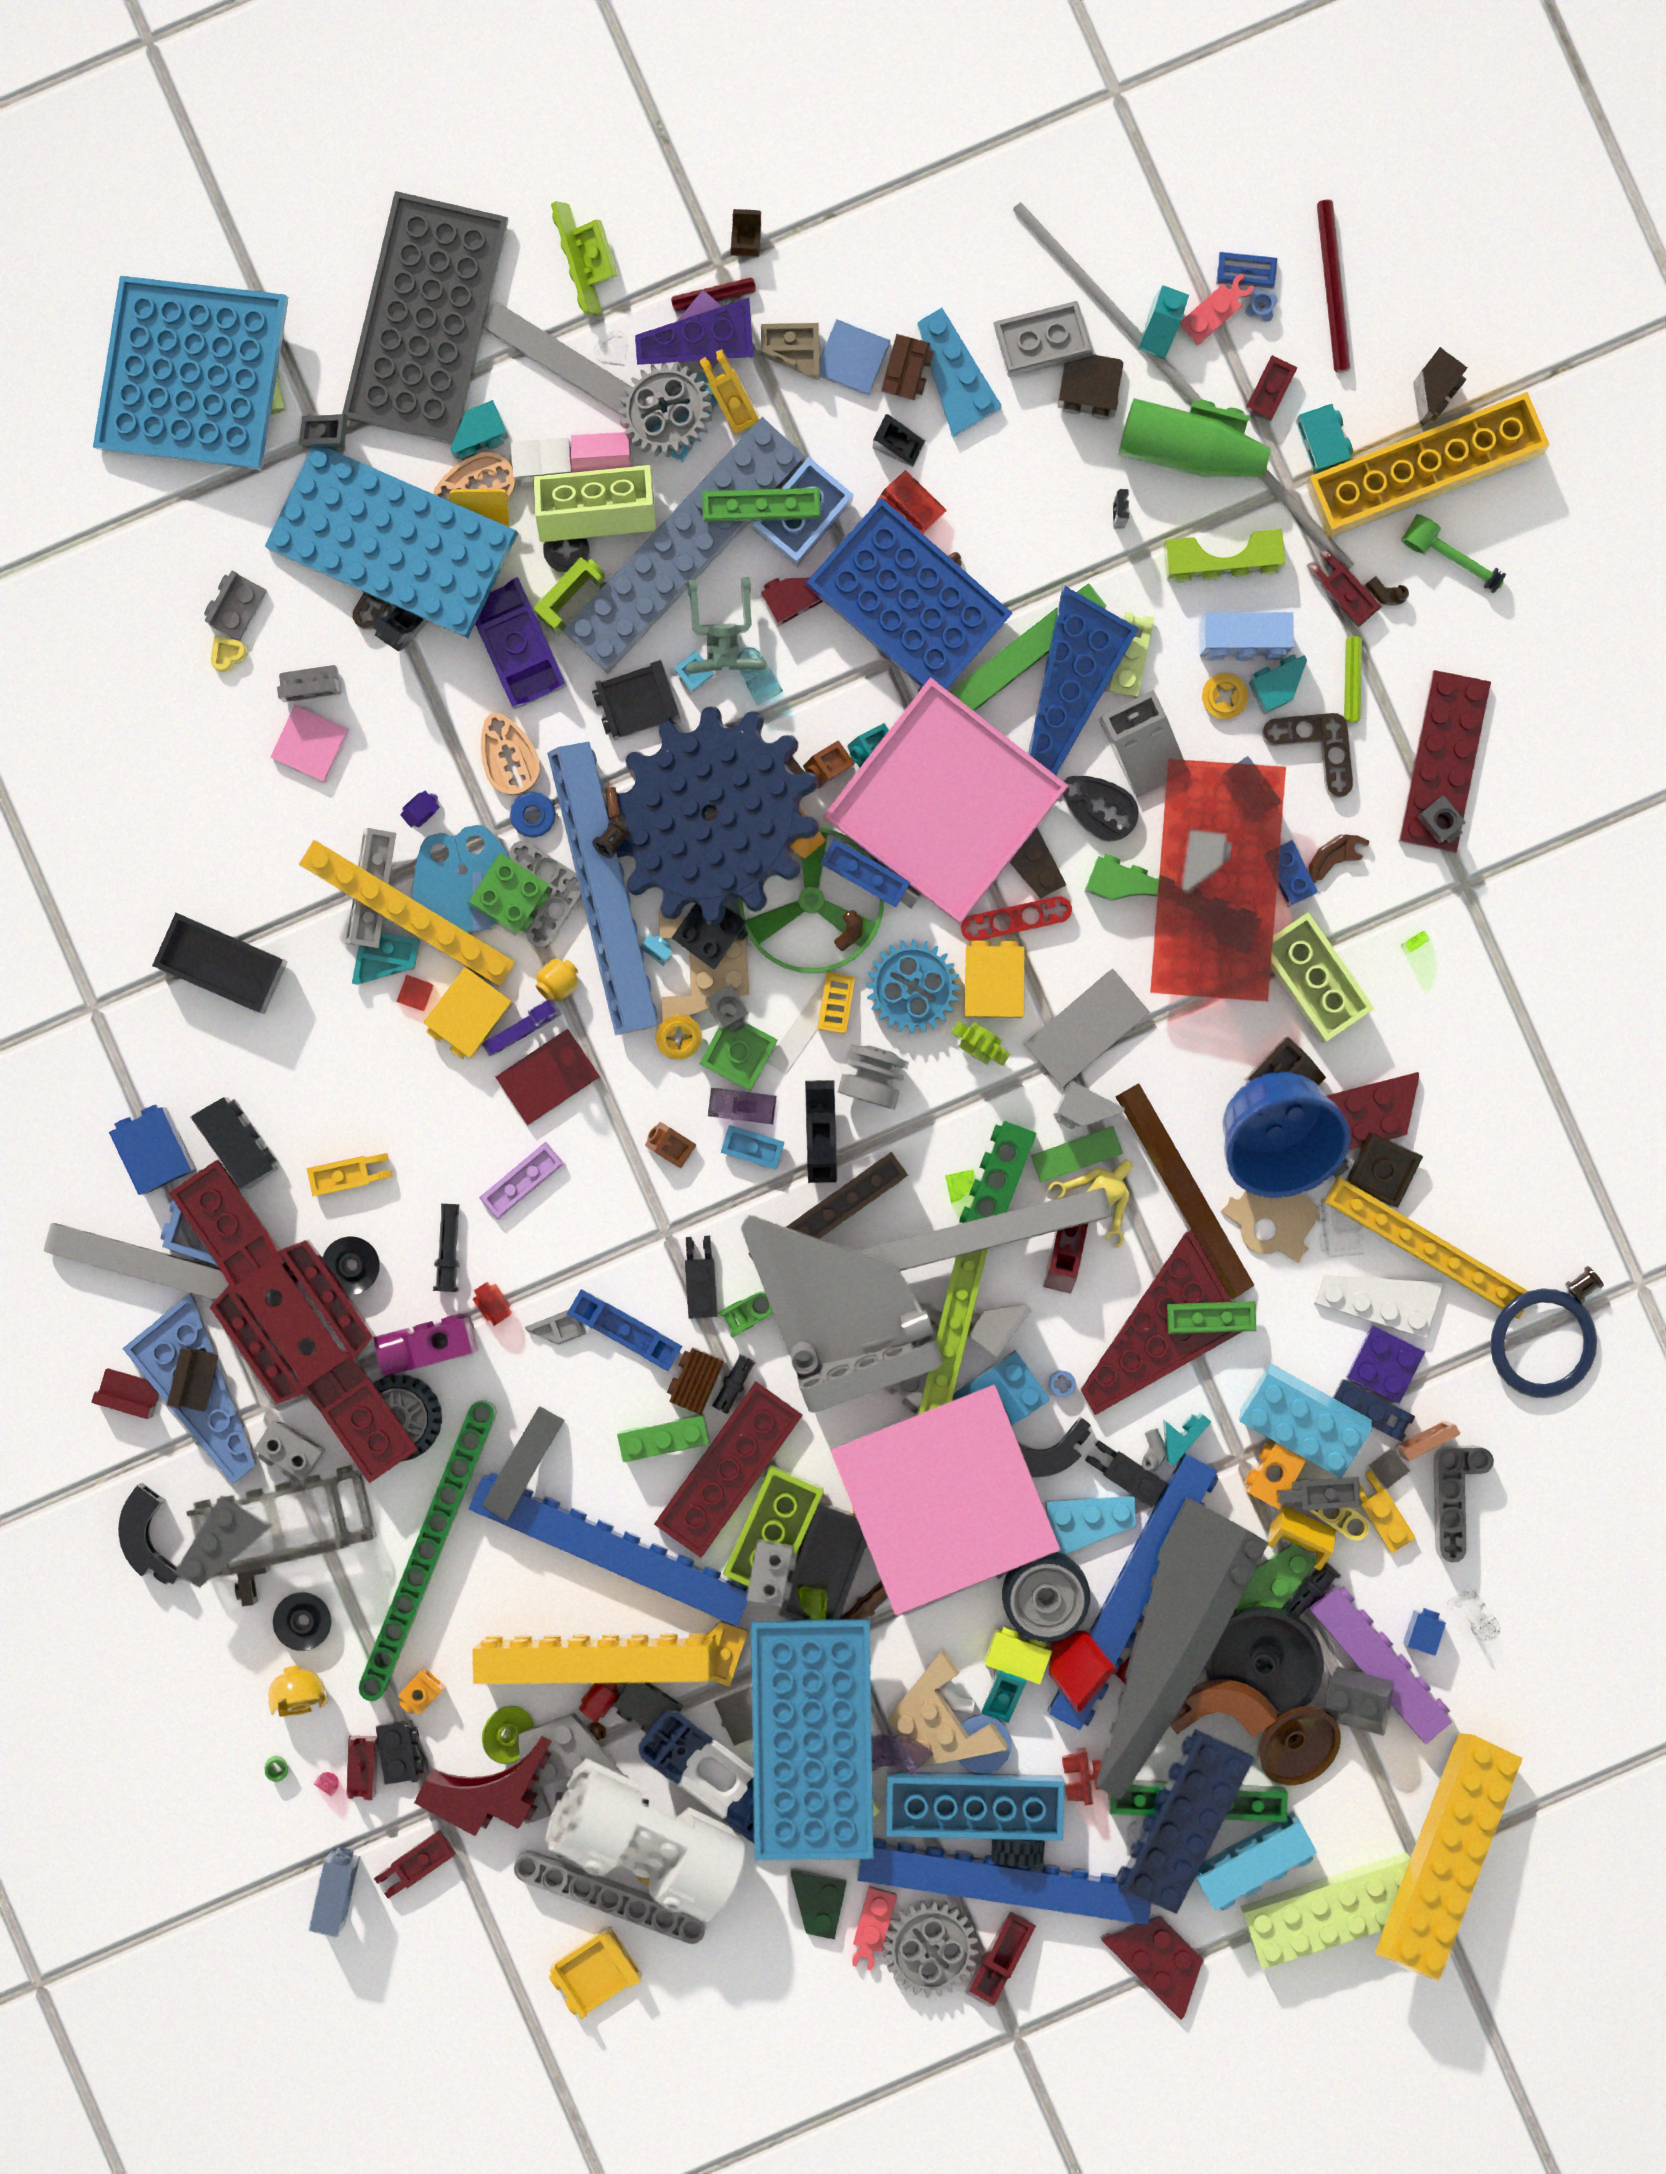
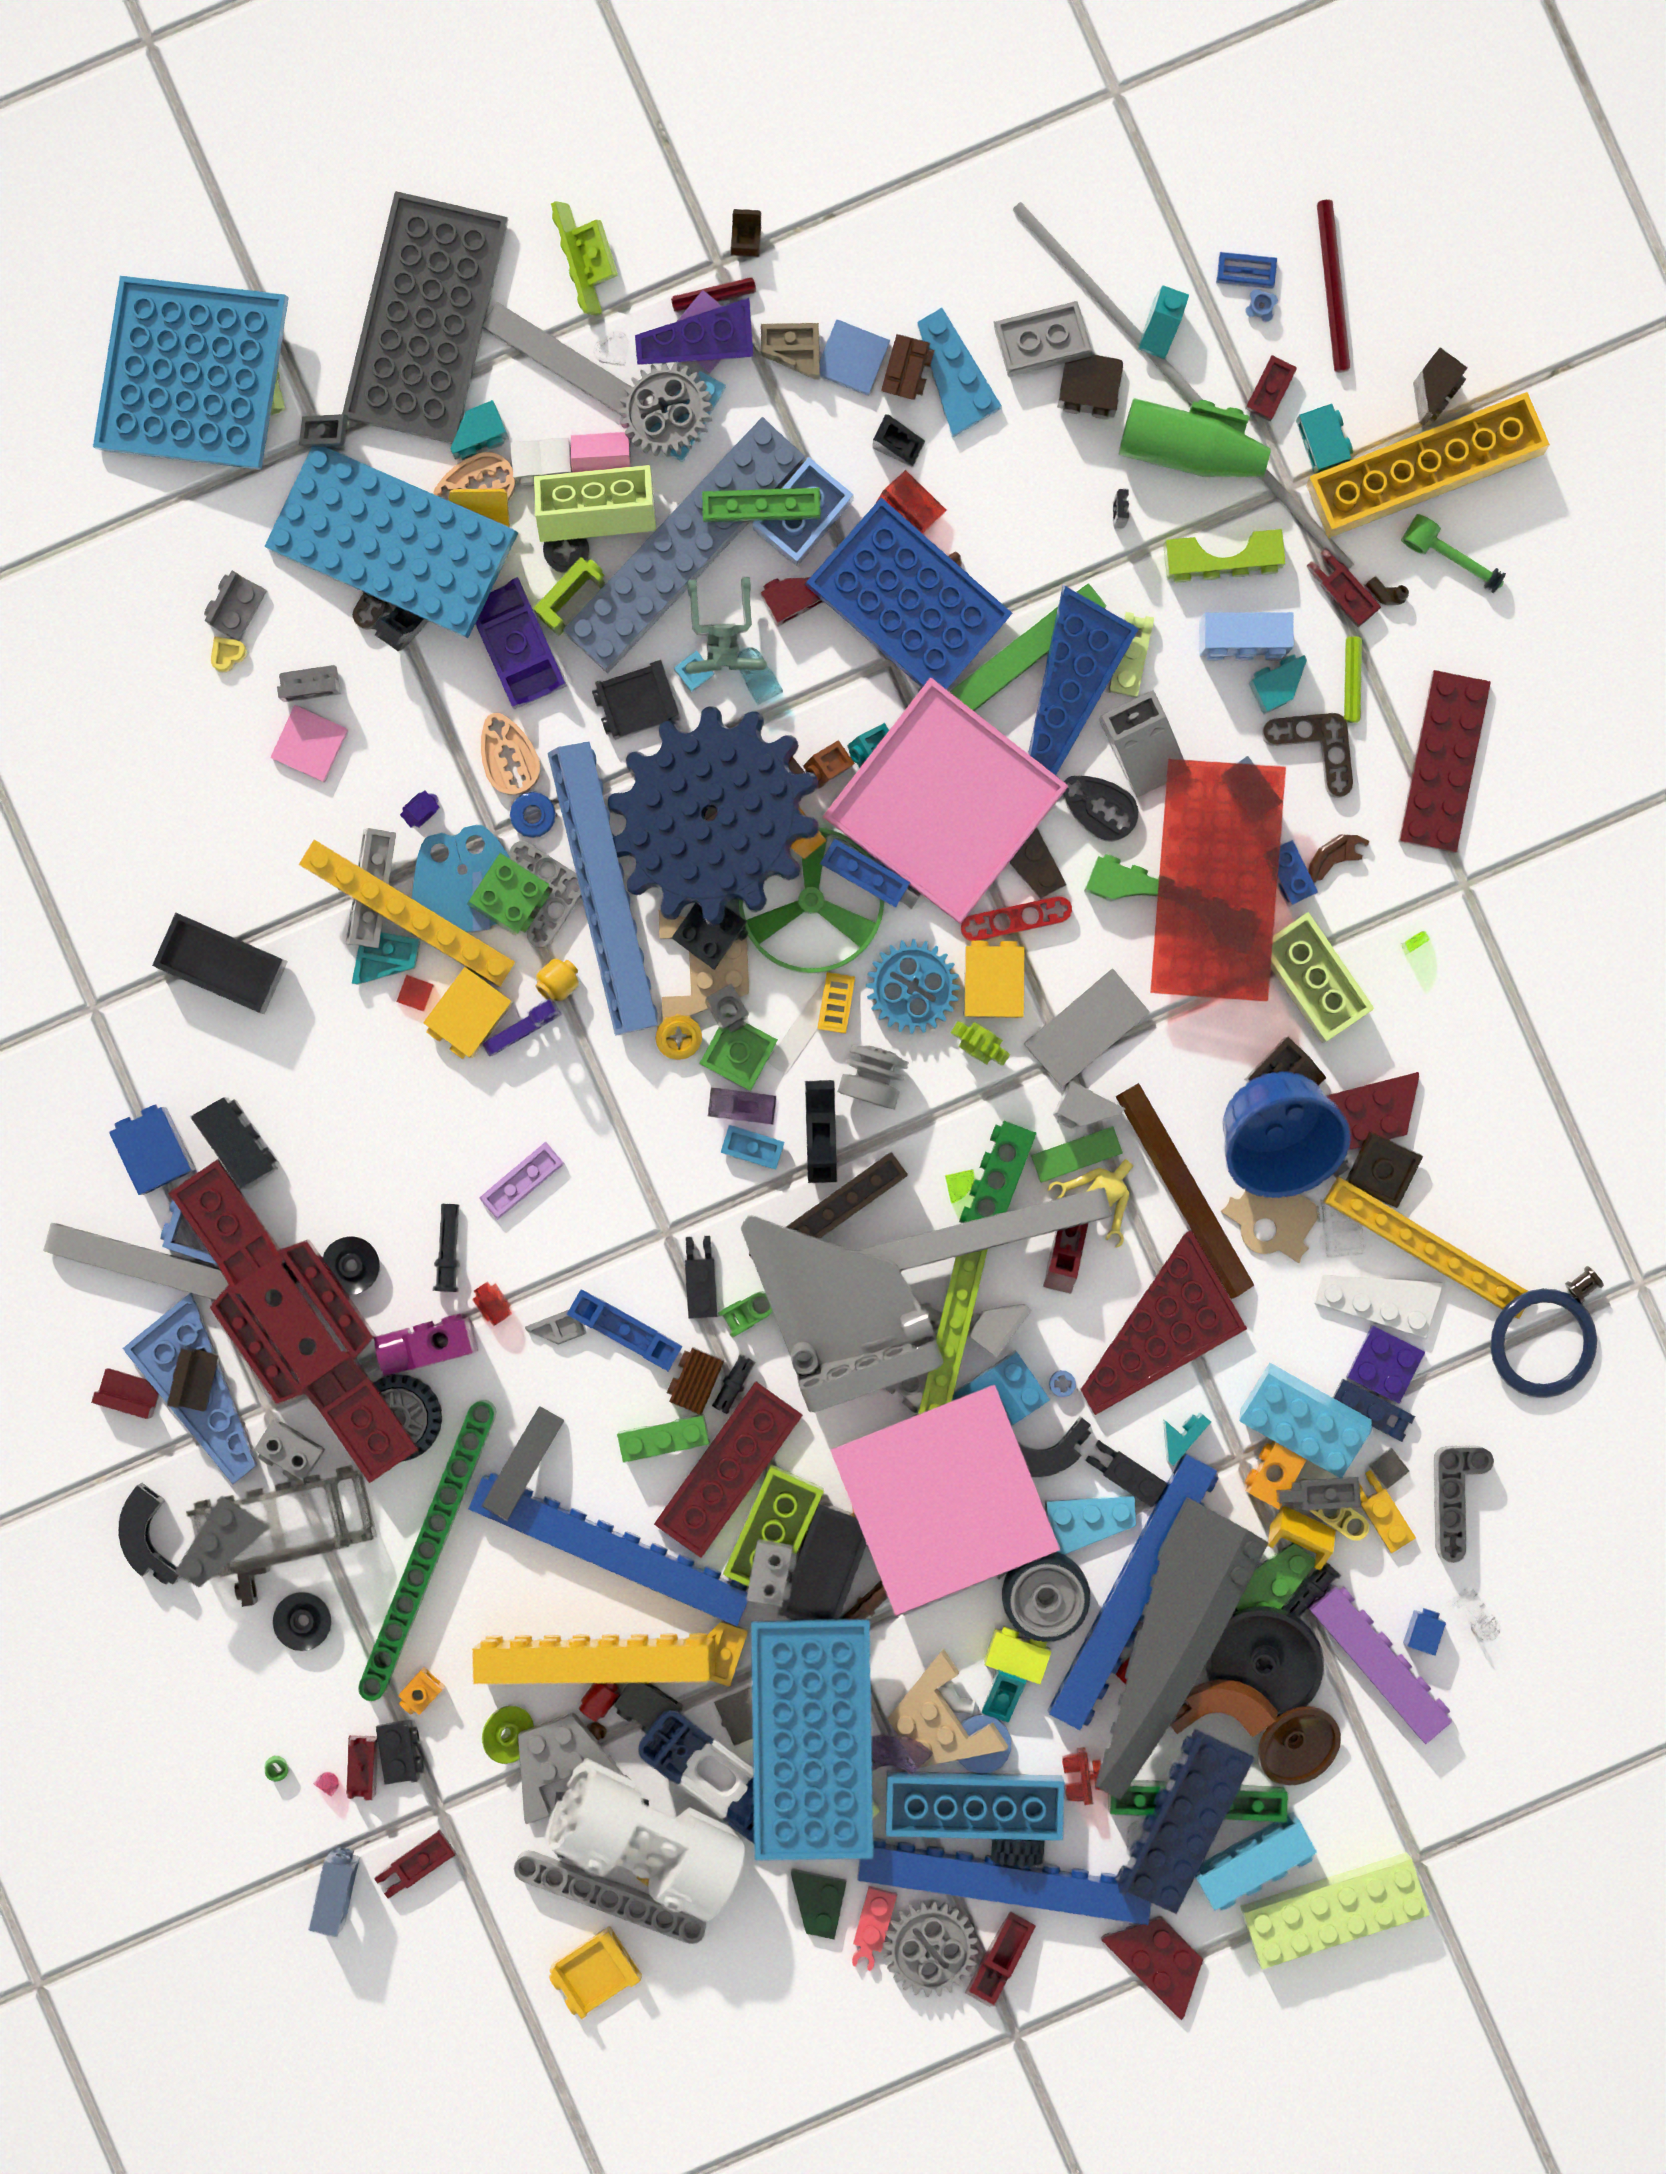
yellow cylinder [268,1665,328,1717] -> none
yellow hinge [306,1153,393,1197] -> none
dark red arch [414,1736,552,1837] -> none
dark red tile [495,1029,600,1125] -> none
dark brown bush [592,819,631,859] -> none
nougat piece [605,779,620,821] -> none
medium azure plate [641,934,673,967] -> none
dark orange bracket [645,1121,697,1169] -> none
yellow hinge [700,349,760,435] -> none
clear neon green tile [797,1586,827,1620] -> none
reddish brown arm [834,910,863,952] -> none
red tile [1048,1630,1116,1713] -> none
light grey arm [1141,1428,1166,1472] -> none
bright green tile [1167,1301,1257,1334] -> none
coral plate [1180,274,1255,346] -> none
light grey slope [1182,830,1232,894] -> none
yellow gear [1202,673,1249,720] -> none
dark grey slope [1325,1666,1395,1736] -> none
yellow brick [1374,1733,1523,1981] -> none
nougat tile [1395,1420,1461,1461] -> none
dark grey brick [1417,796,1466,844] -> none

